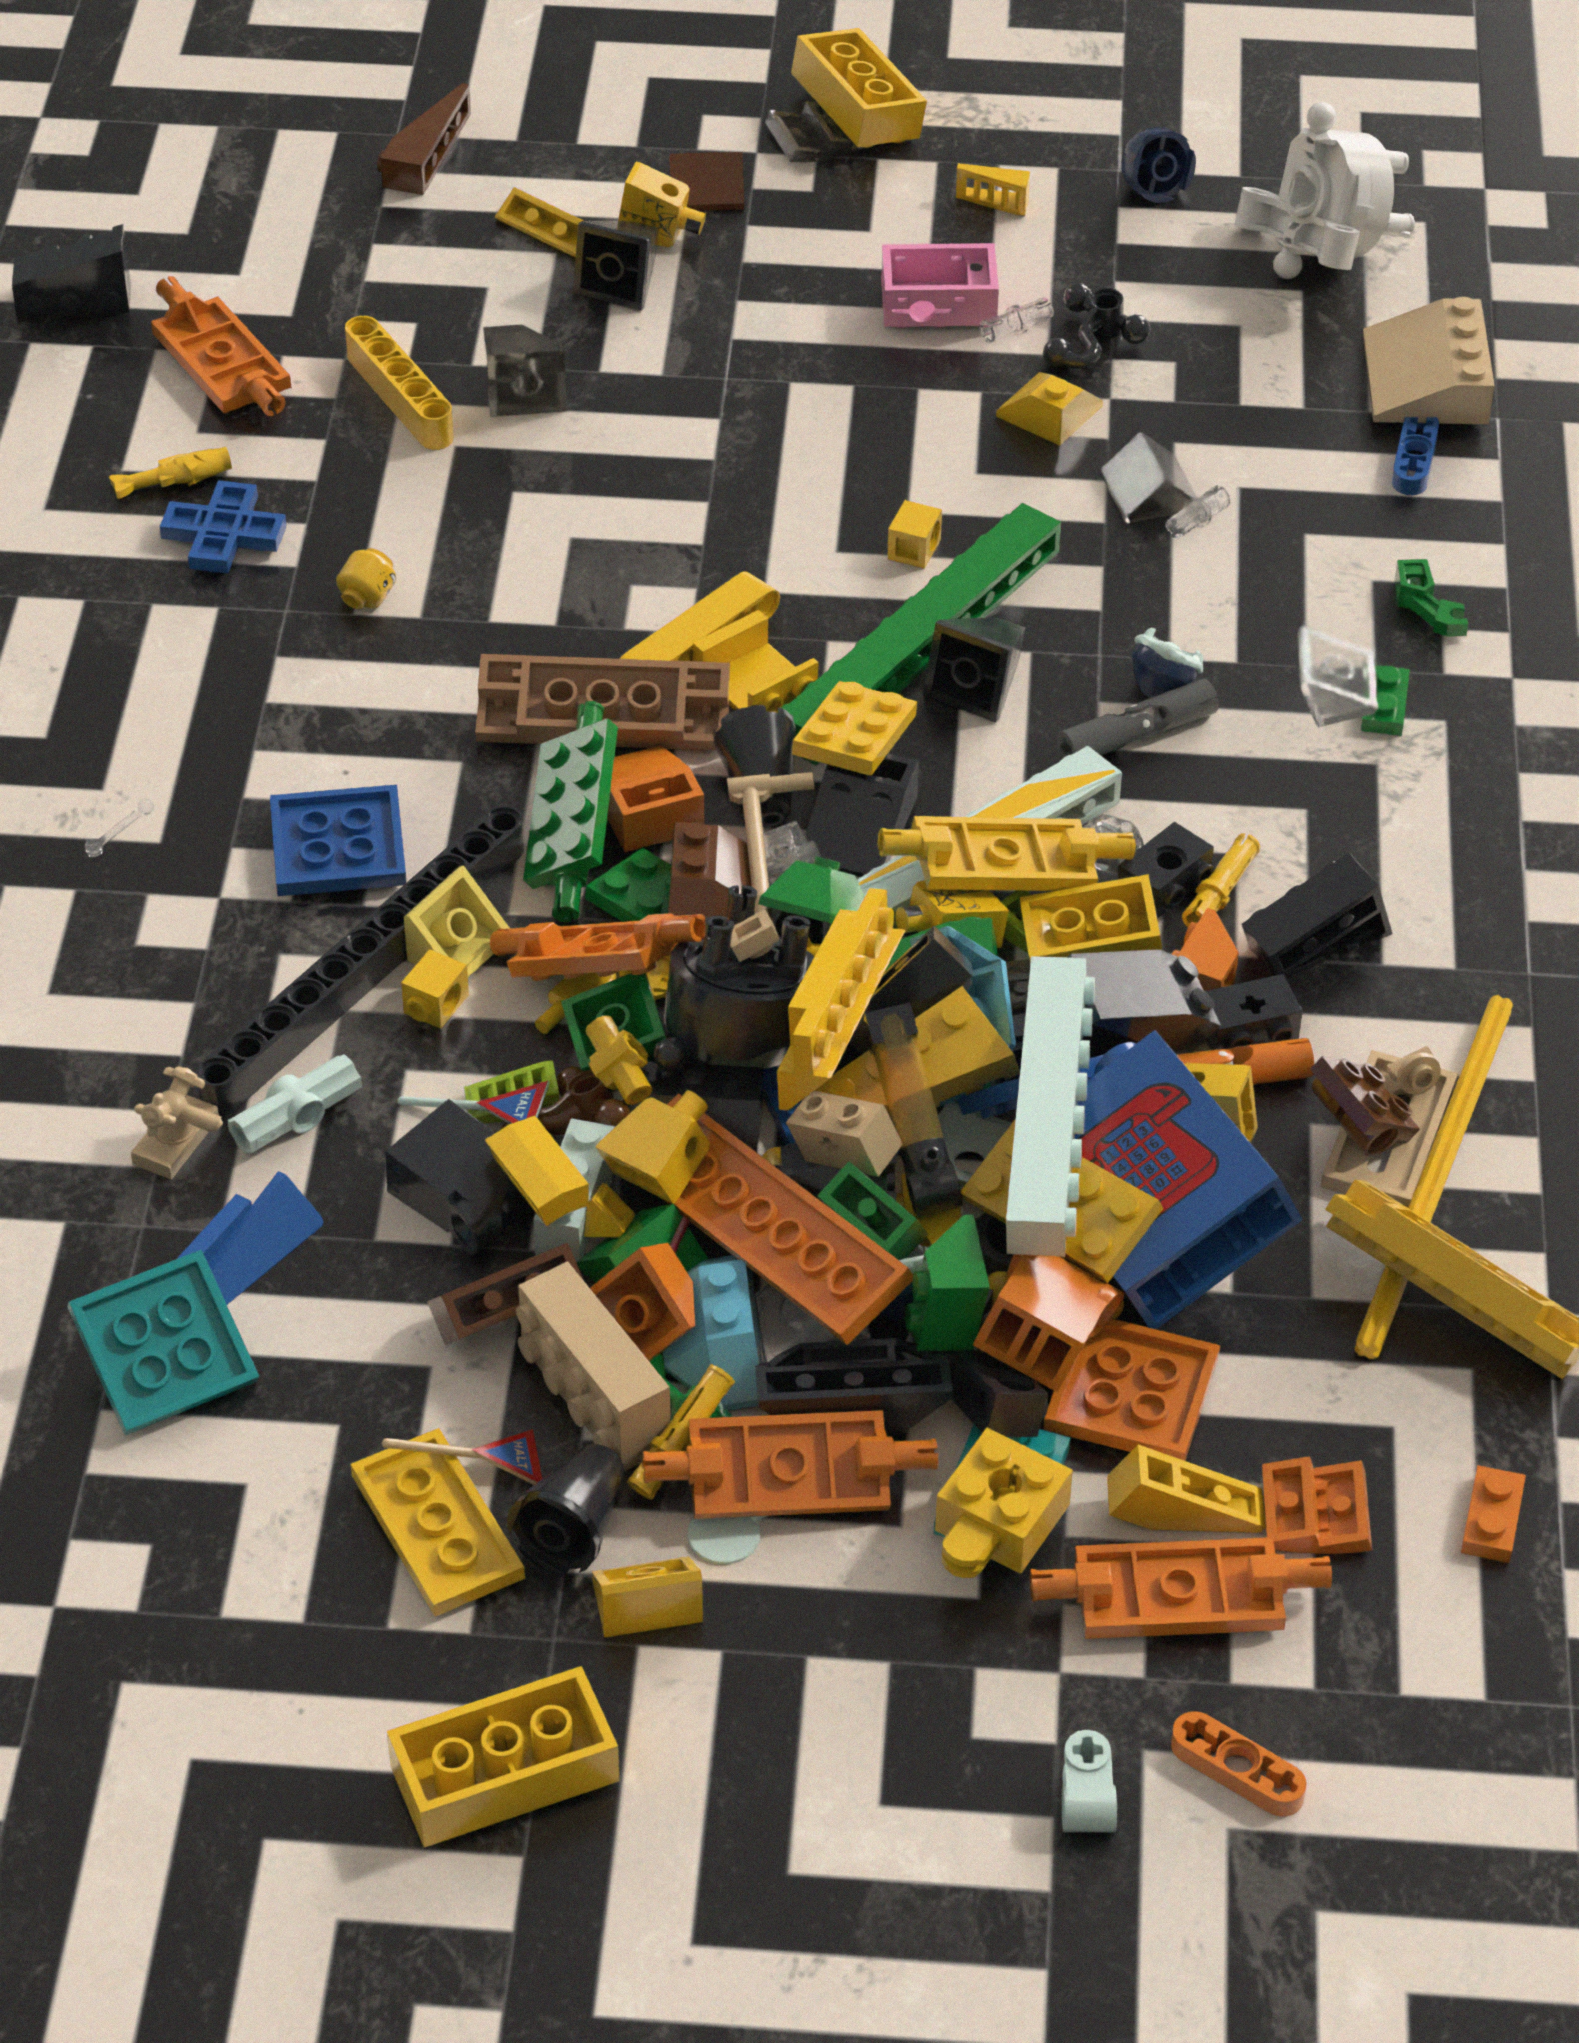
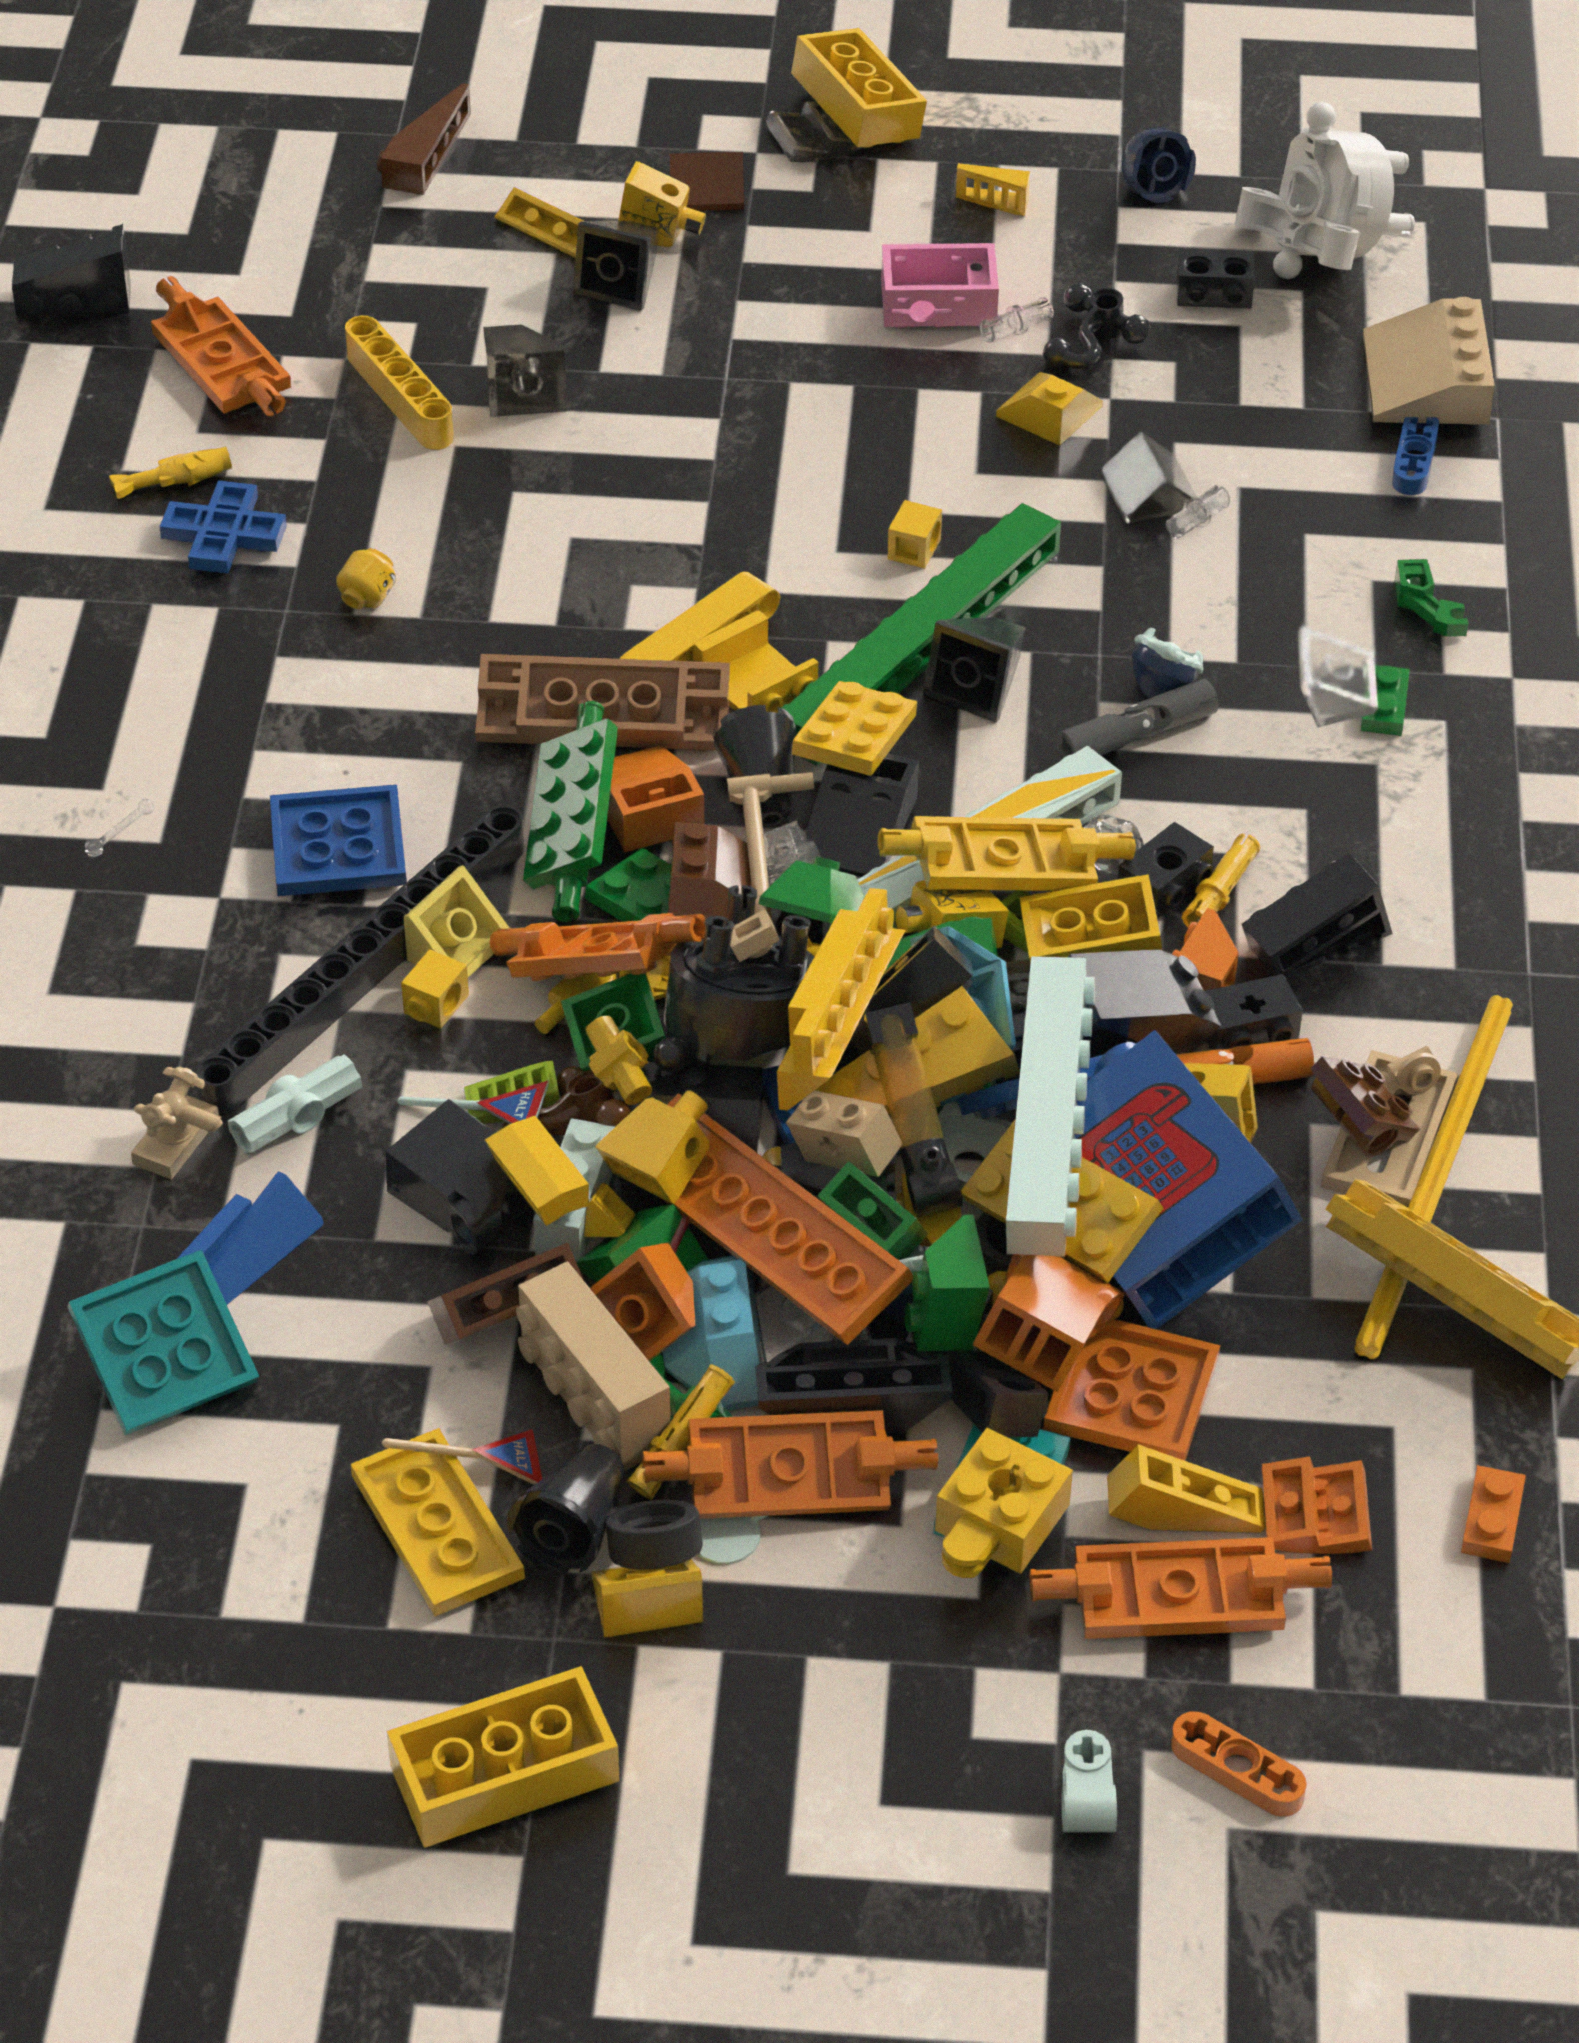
none -> black tyre [605,1499,703,1570]
none -> black brick [1177,248,1255,309]

